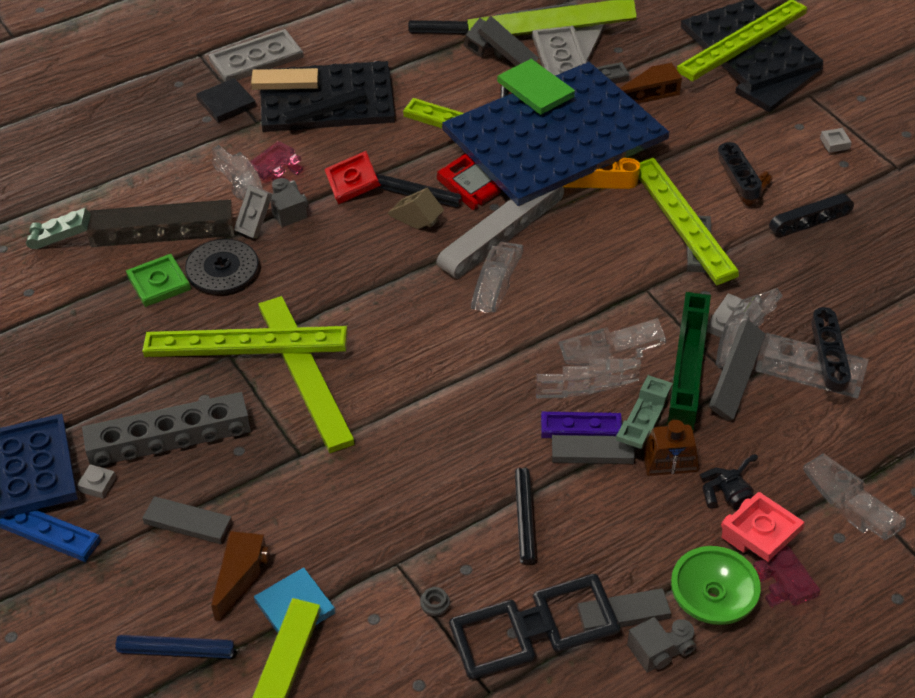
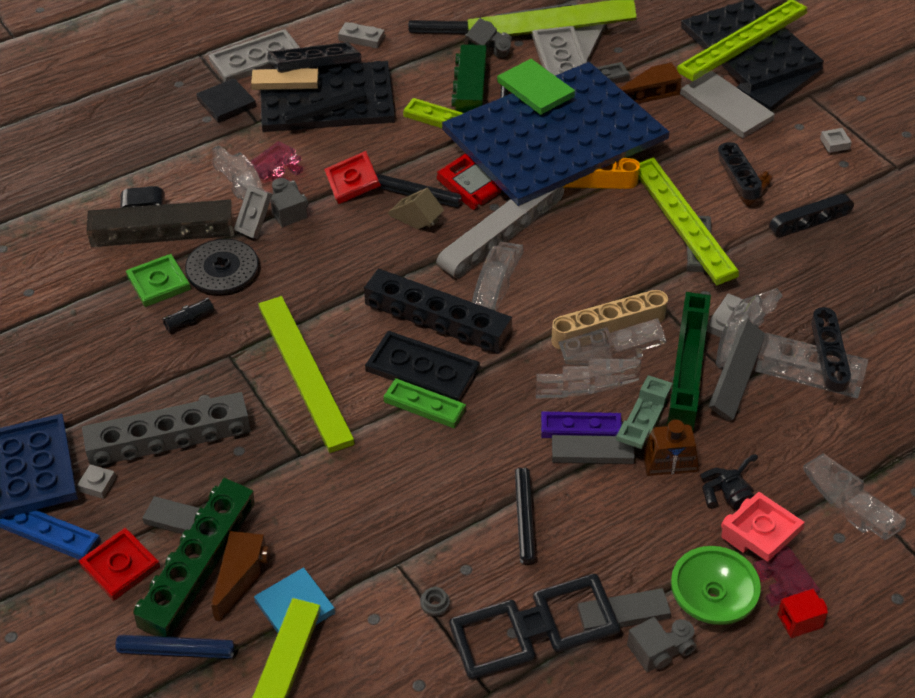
sand green plate [26,208,91,249] -> none
lime tile [142,326,348,357] -> none
dark grey tile [477,16,539,66] -> none
none -> red tile [78,527,160,601]
none -> black beam [120,186,165,220]
none -> dark green brick [133,478,255,637]
none -> black pin [162,298,215,333]
none -> black tile [267,42,361,71]
none -> light grey plate [338,22,385,49]
none -> black brick [364,268,512,354]
none -> black tile [365,331,480,402]
none -> bright green tile [383,378,466,429]
none -> dark green brick [452,45,486,113]
none -> tan beam [551,290,668,350]
none -> light grey tile [680,71,775,138]
none -> red brick [777,589,828,639]

